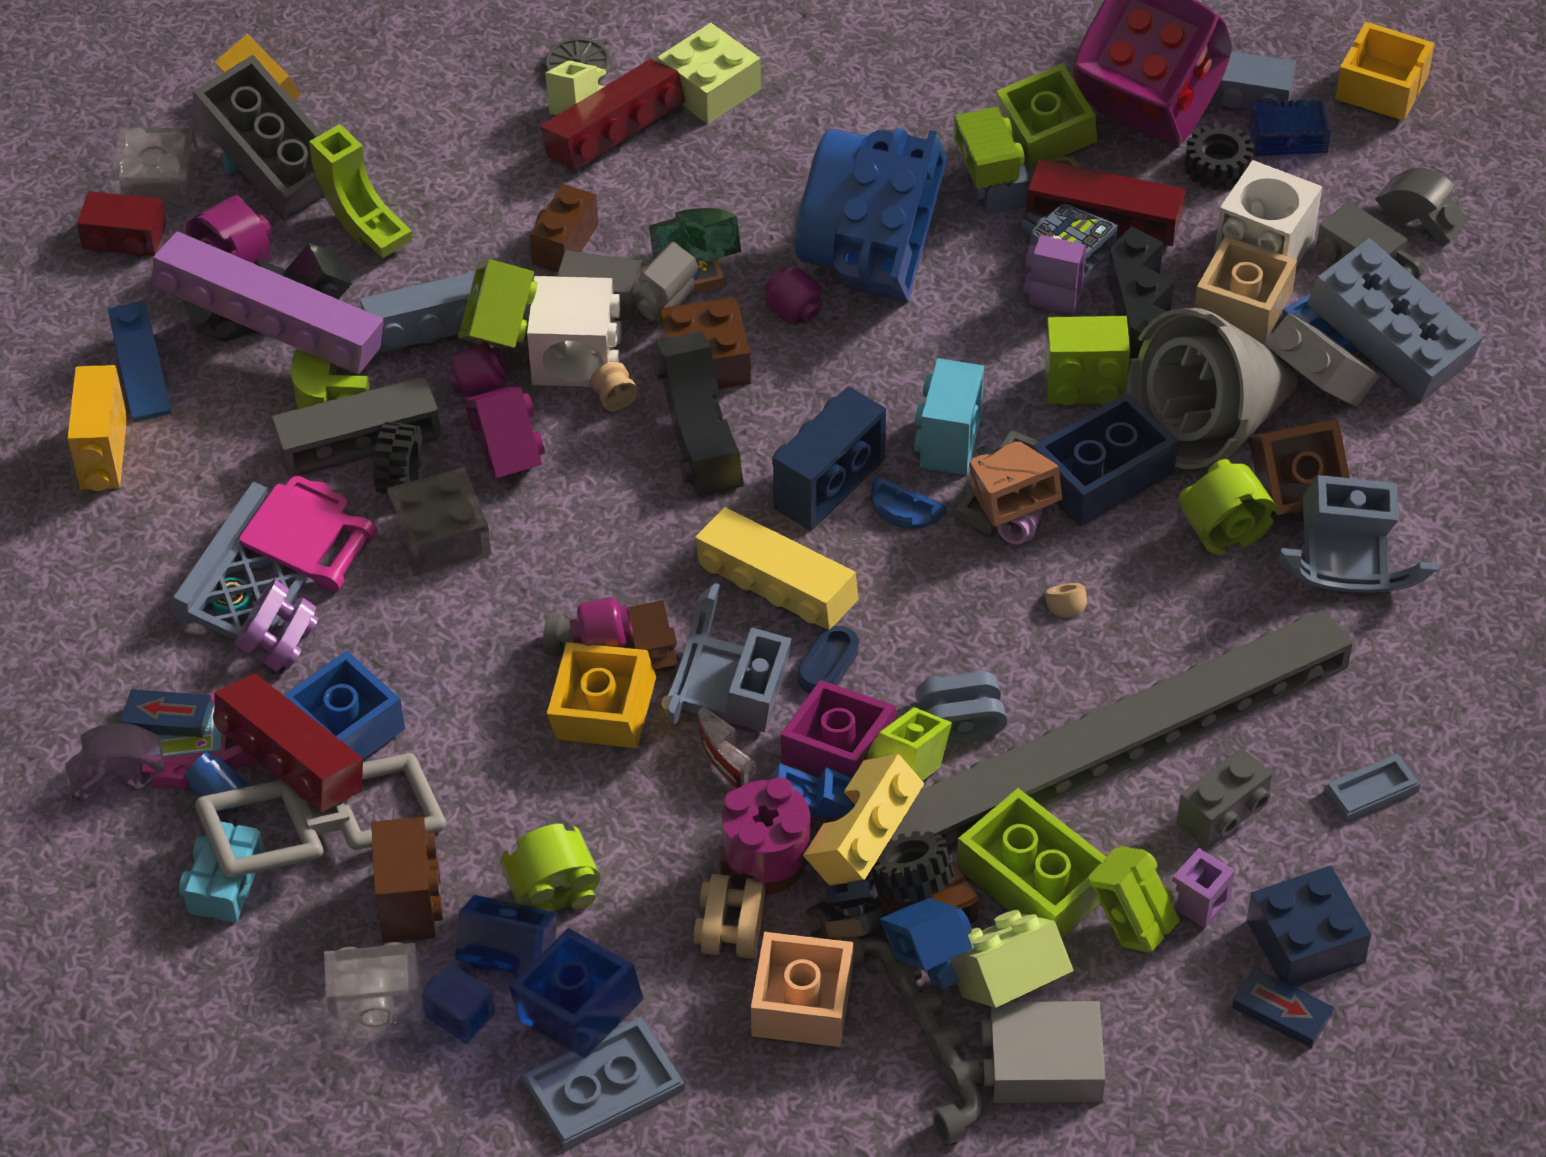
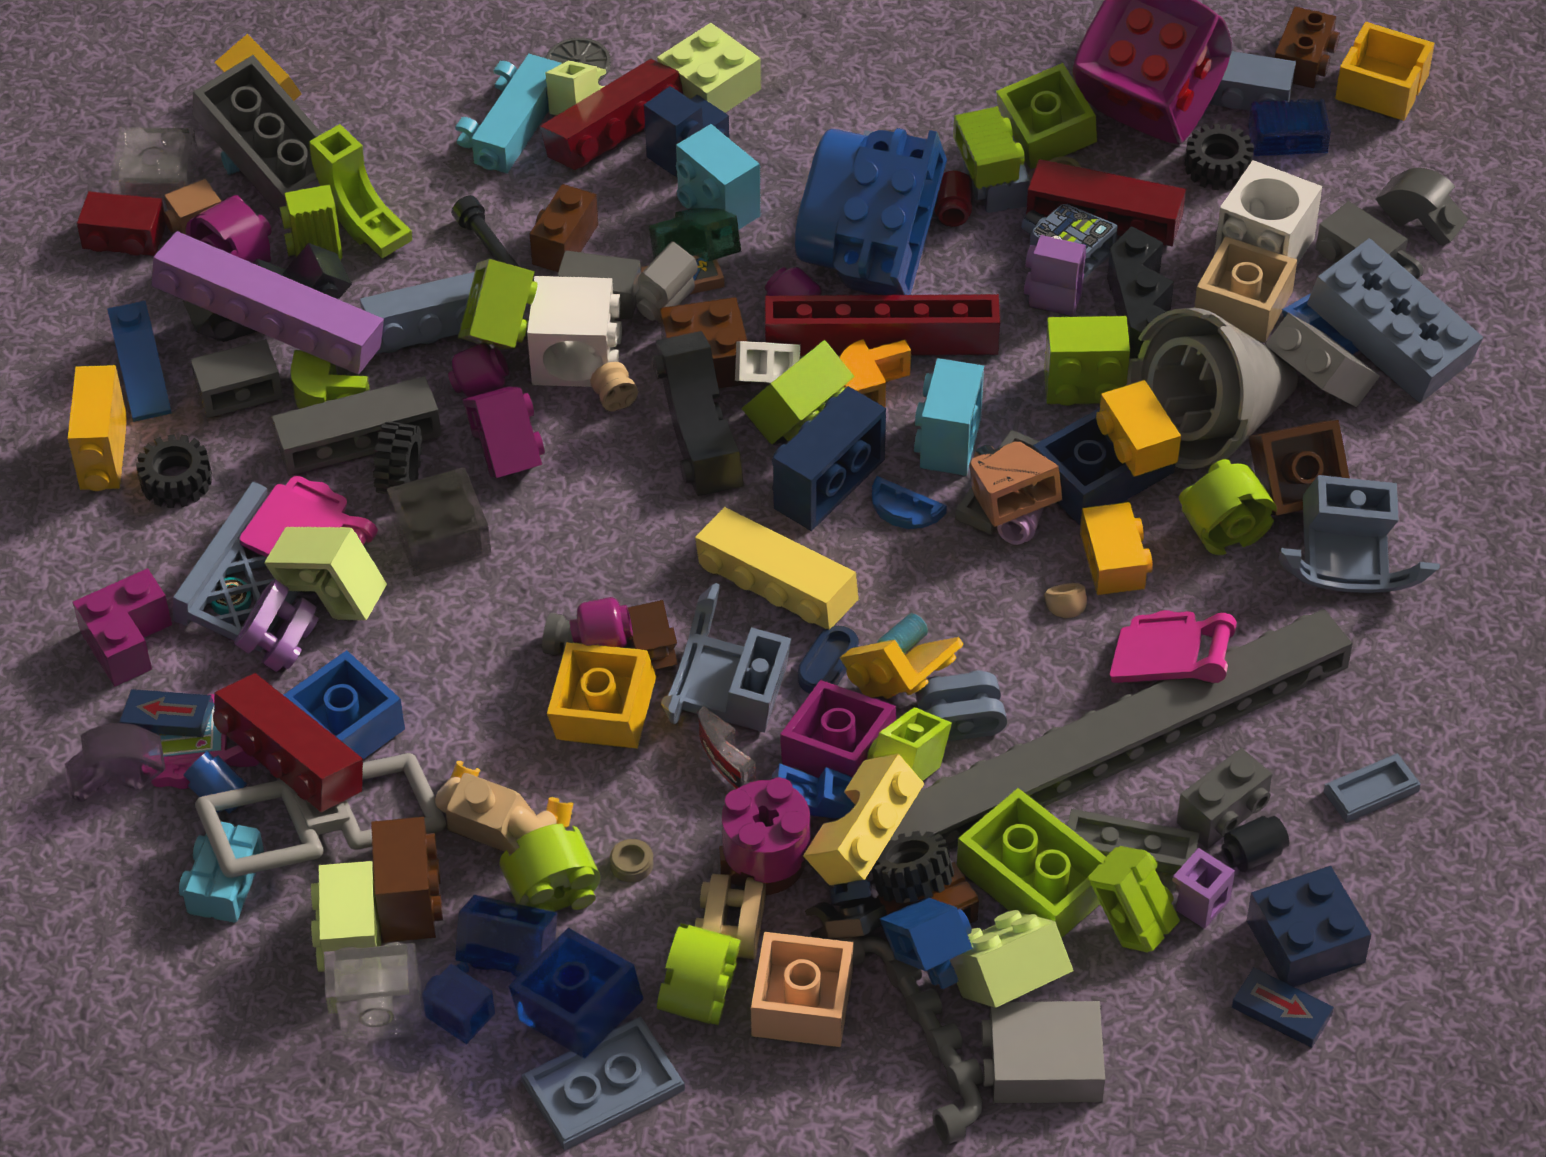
none -> magenta brick [72,568,172,687]
none -> black tyre [136,434,212,508]
none -> medium nougat brick [163,178,221,235]
none -> dark grey brick [190,339,283,418]
none -> yellowish green brick [264,527,387,620]
none -> lime brick [279,184,343,260]
none -> yellowish green brick [311,861,382,988]
none -> tan torso [435,761,574,854]
none -> black piece [451,195,531,306]
none -> medium azure brick [455,54,562,174]
none -> dark tan tile [610,839,654,882]
none -> dark blue brick [644,86,729,178]
none -> lime brick [657,923,741,1025]
none -> medium azure brick [676,124,761,237]
none -> white slope [735,341,800,383]
none -> lime brick [741,340,855,444]
none -> dark red brick [765,294,1000,356]
none -> light orange brick [840,339,911,407]
none -> yellow bracket [840,637,964,699]
none -> medium azure piece [877,613,928,654]
none -> dark red brick [935,171,972,227]
none -> dark grey plate [1067,809,1200,874]
none -> yellow brick [1080,502,1153,595]
none -> yellow brick [1096,380,1181,477]
none -> dark pink piece [1110,610,1237,683]
none -> black brick [1221,816,1289,872]
none -> reddish brown brick [1275,6,1340,88]

